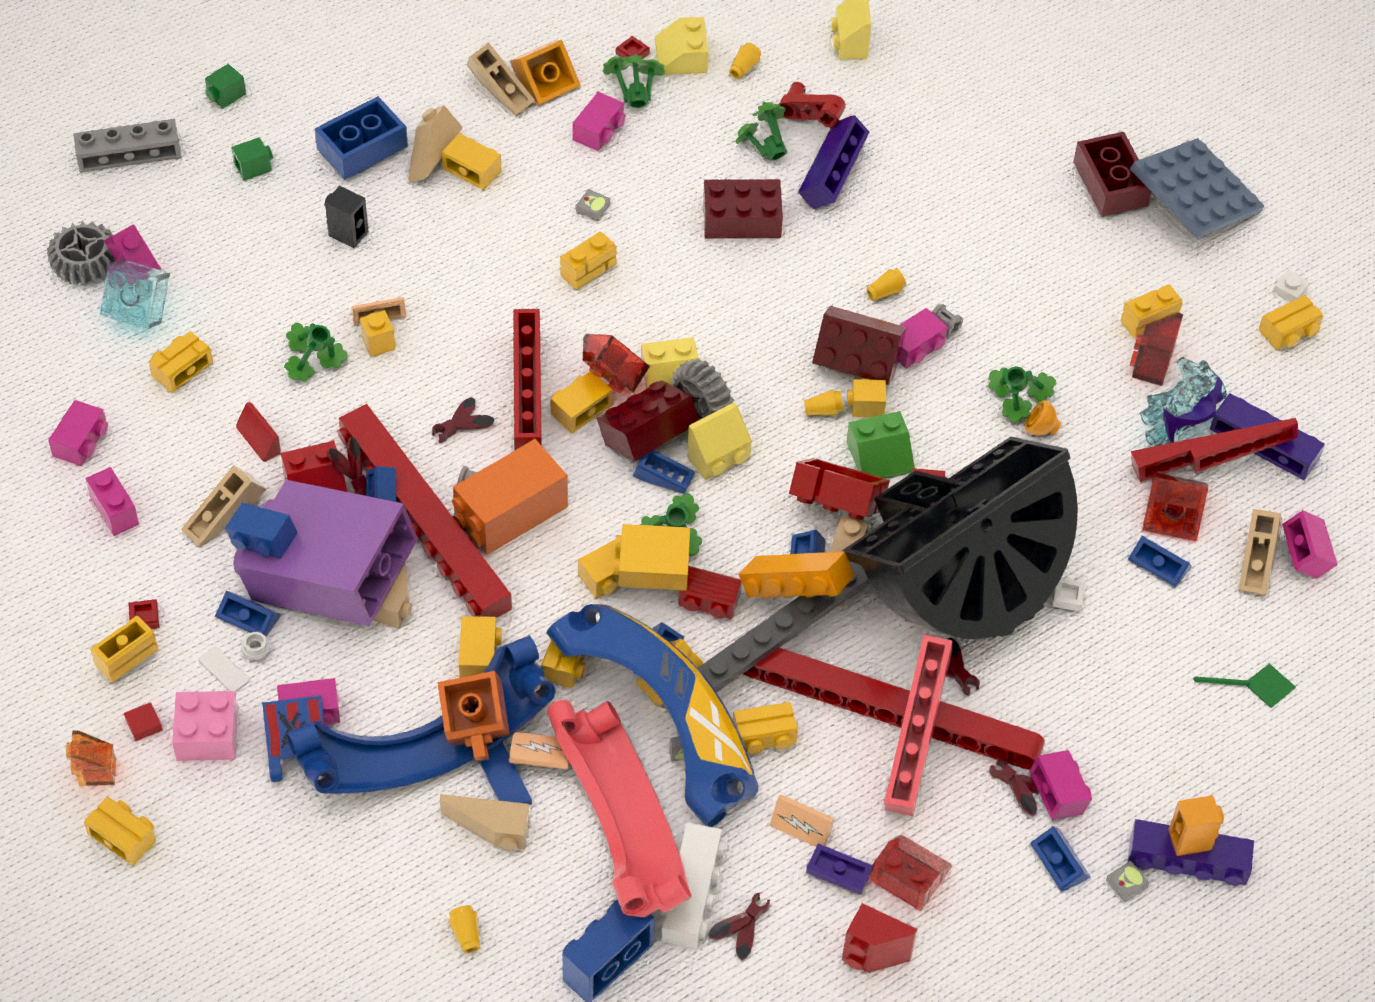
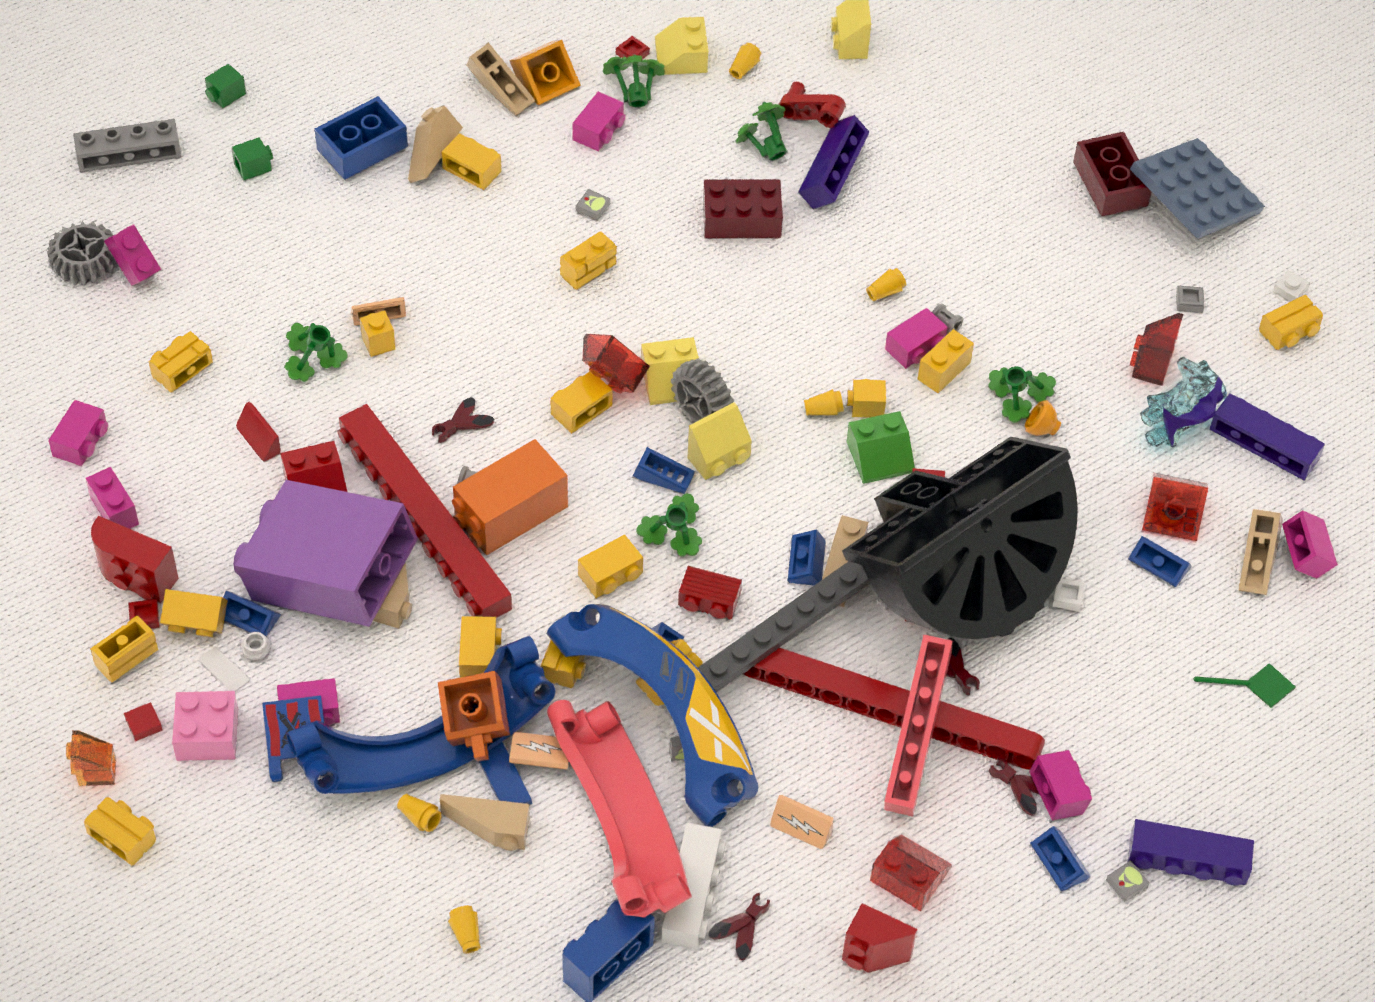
clear light blue brick [100,259,170,329] -> none
tan slope [181,465,267,547] -> none
blue brick [225,503,298,559] -> none
black brick [324,185,369,248] -> none
dark red piece [327,437,366,496] -> none
blue slope [366,466,396,502] -> none
red brick [513,309,542,451] -> none
dark red brick [596,380,699,461] -> none
yellow brick [614,524,690,590] -> none
yellow brick [733,702,798,754] -> none
light orange brick [738,551,855,599] -> none
red piece [789,458,890,520] -> none
dark purple plate [806,843,874,895] -> none
dark red brick [812,305,907,385] -> none
yellow brick [1121,284,1183,338] -> none
red slope [1131,418,1298,482] -> none
light orange brick [1168,795,1224,856] -> none
none -> red brick [91,516,179,603]
none -> yellow brick [160,589,228,637]
none -> yellow cone [397,794,442,832]
none -> yellow brick [917,329,974,393]
none -> light grey tile [1176,285,1204,313]

